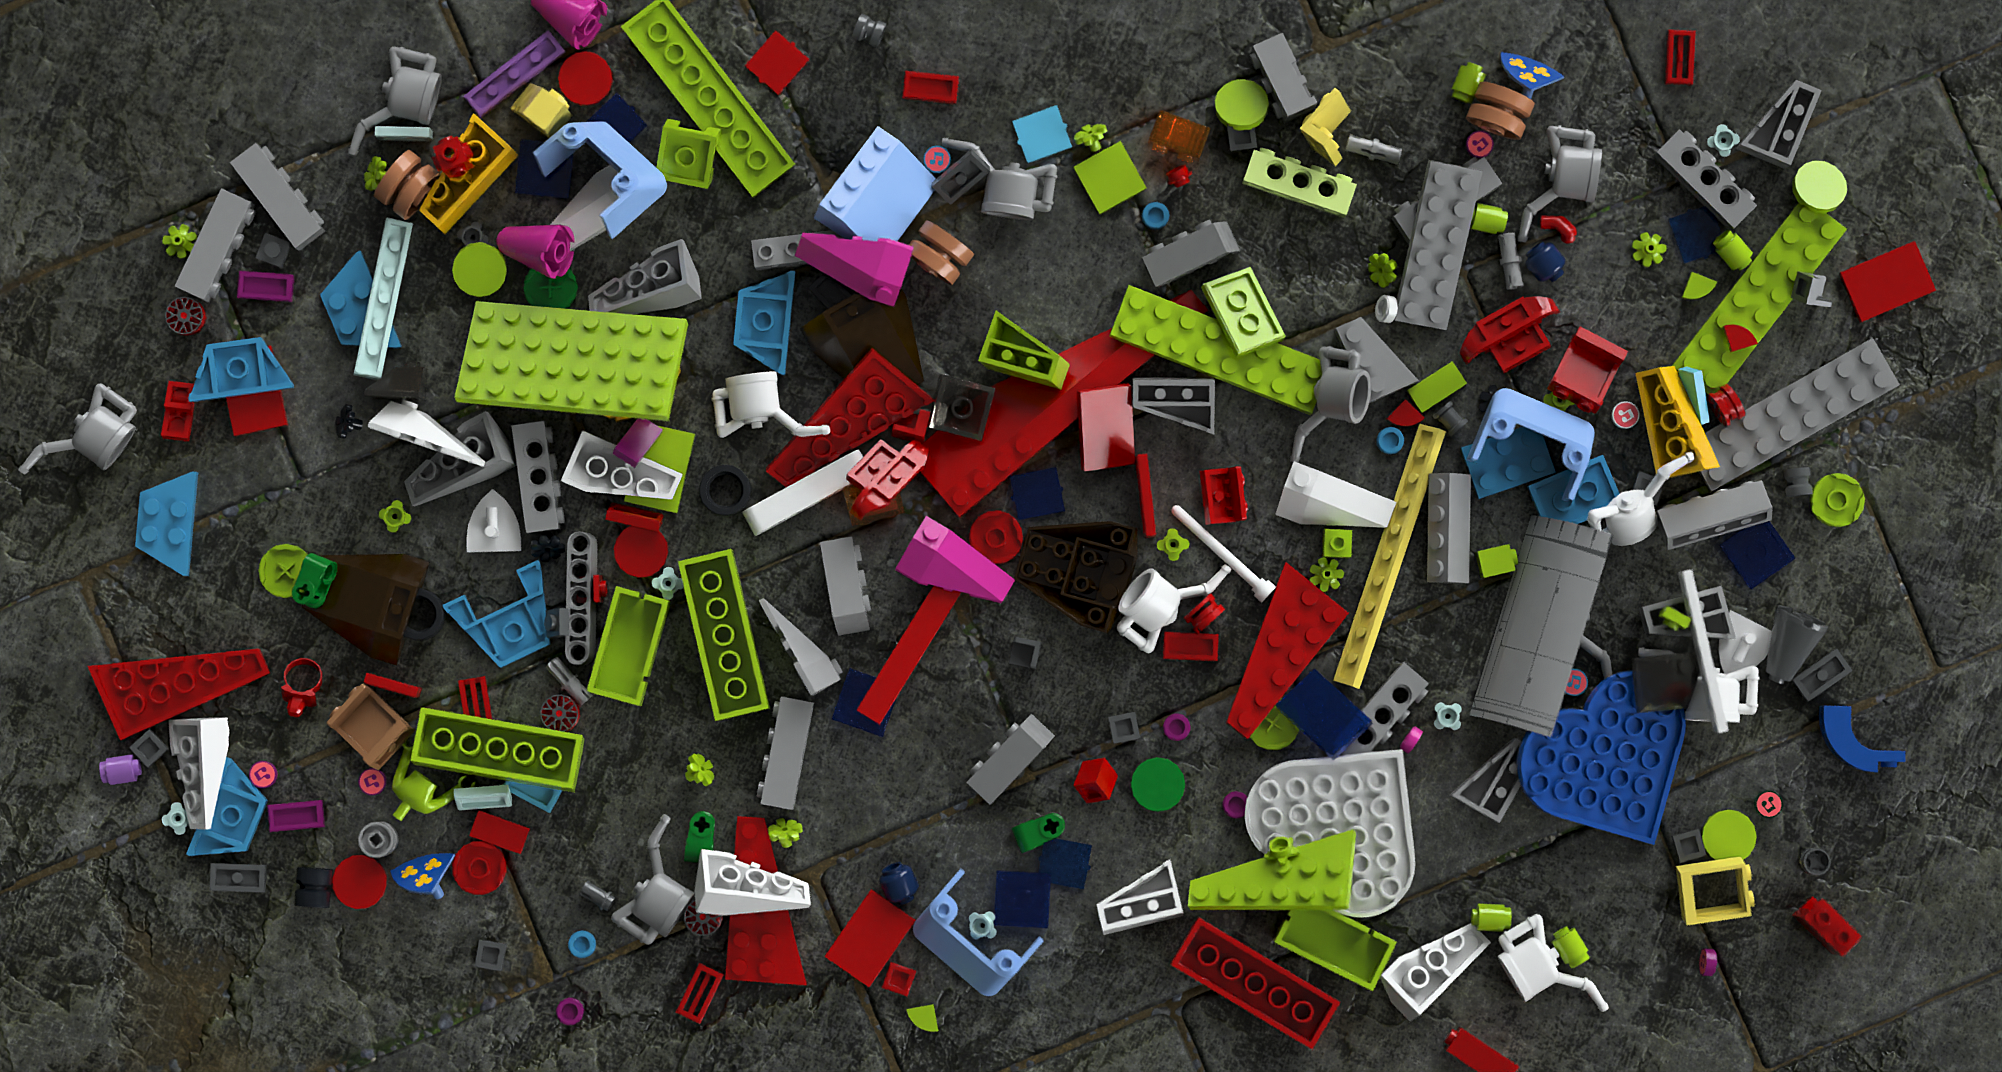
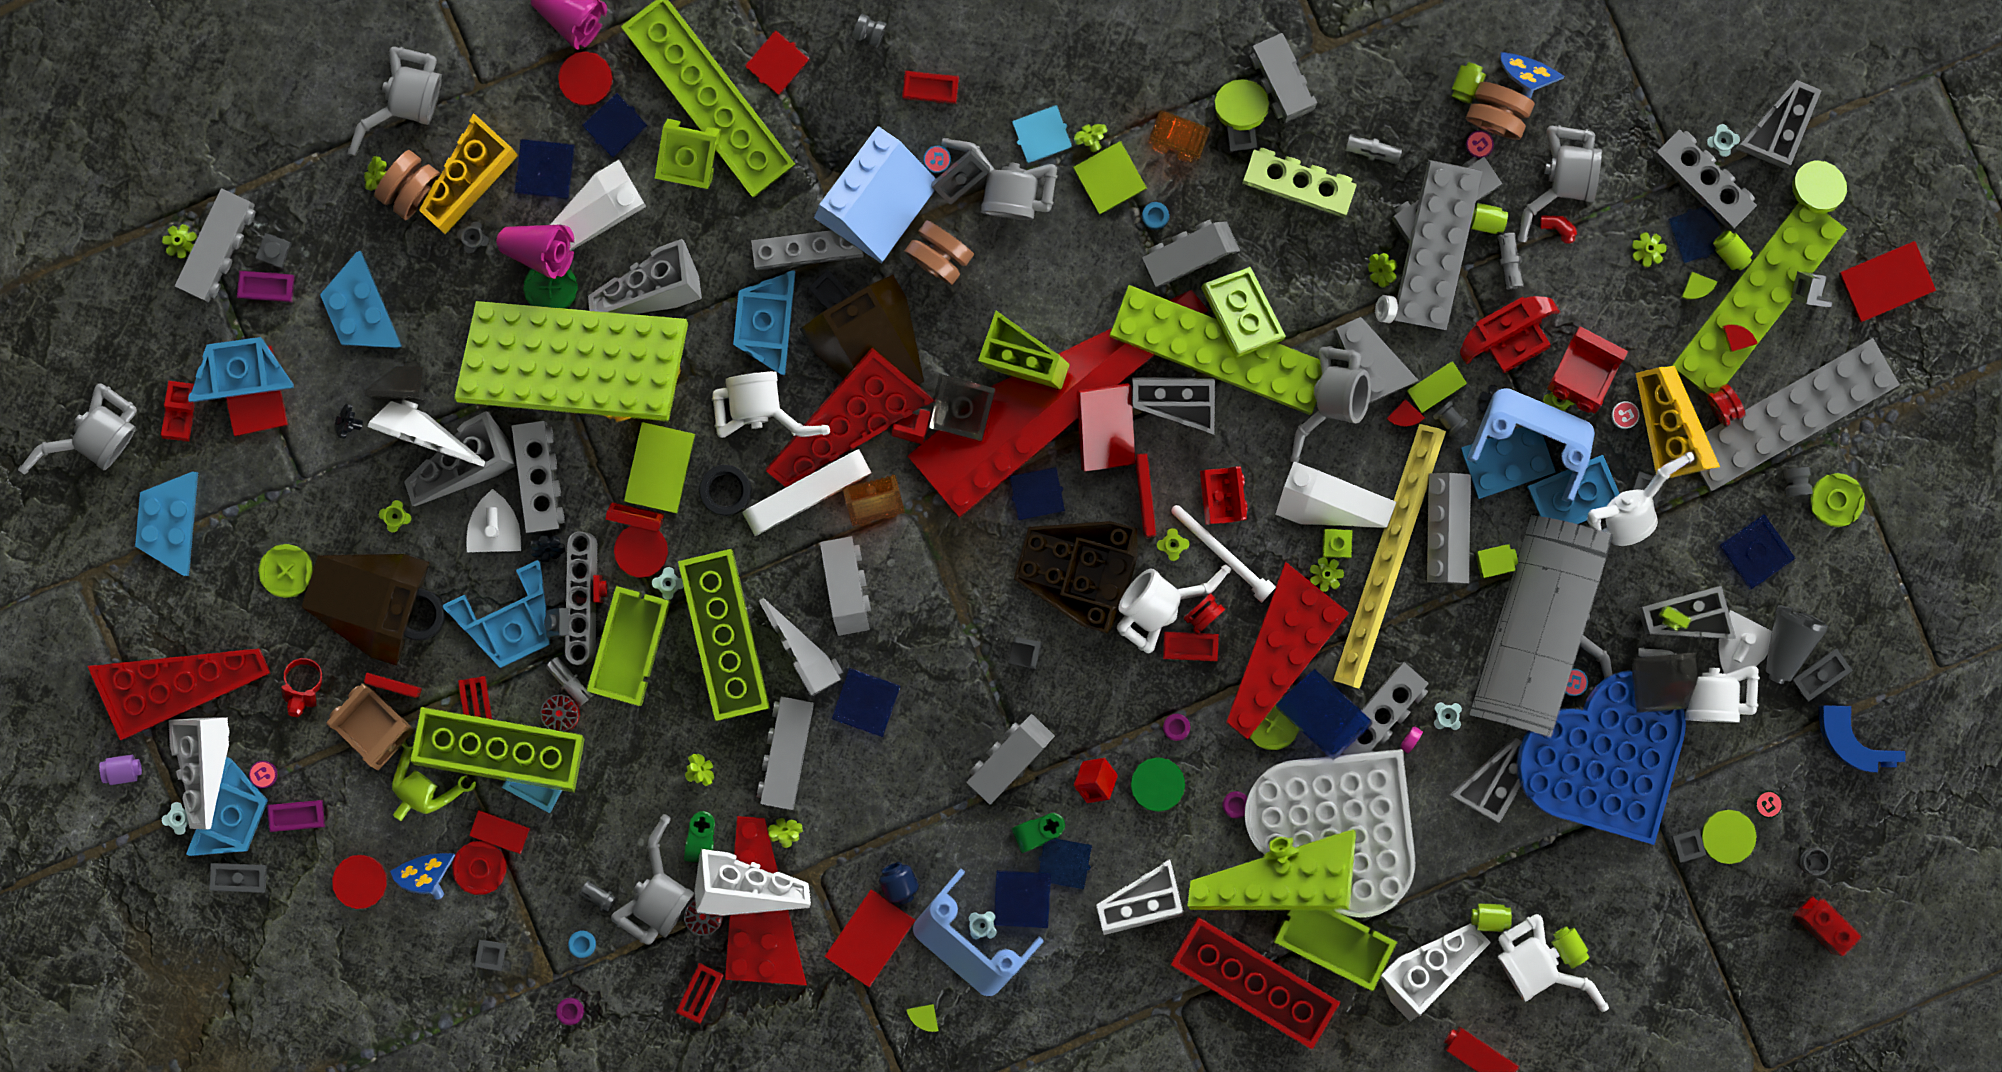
dark grey plate [129,729,169,768] -> none
wheel [165,297,207,336] -> none
light grey brick [230,143,325,251] -> none
green piece [292,553,337,608] -> none
black wheel [294,867,333,908] -> none
light aqua tile [353,217,413,381] -> none
coral tile [358,768,387,795] -> none
light grey wheel [358,822,399,858] -> none
light aqua tile [375,126,433,142] -> none
red brick [432,136,474,179] -> none
lime tile [452,242,507,297] -> none
light aqua tile [454,785,512,810] -> none
medium lavender tile [463,30,565,118] -> none
light yellow wedge [510,83,572,138] -> none
light blue windscreen [533,121,667,239] -> none
white wedge [561,430,683,499] -> none
magenta tile [612,418,663,468] -> none
dark pink wedge [795,233,914,307] -> none
plate [846,439,929,520] -> none
red tile [856,586,962,725] -> none
red tile [882,962,916,997] -> none
dark pink wedge [895,516,1015,603] -> none
red tile [969,510,1023,564] -> none
dark grey plate [1108,712,1140,744] -> none
red plate [1166,165,1192,188] -> none
light yellow bracket [1300,88,1350,166] -> none
dark azure tile [1376,427,1404,455] -> none
dark blue head [1525,242,1566,282] -> none
light grey brick [1657,480,1773,550] -> none
red tile [1665,29,1696,86] -> none
light yellow window [1676,857,1755,925] -> none
medium azure tile [1678,367,1709,425] -> none
white tile [1678,570,1728,733] -> none
magenta tile [1699,948,1717,976] -> none

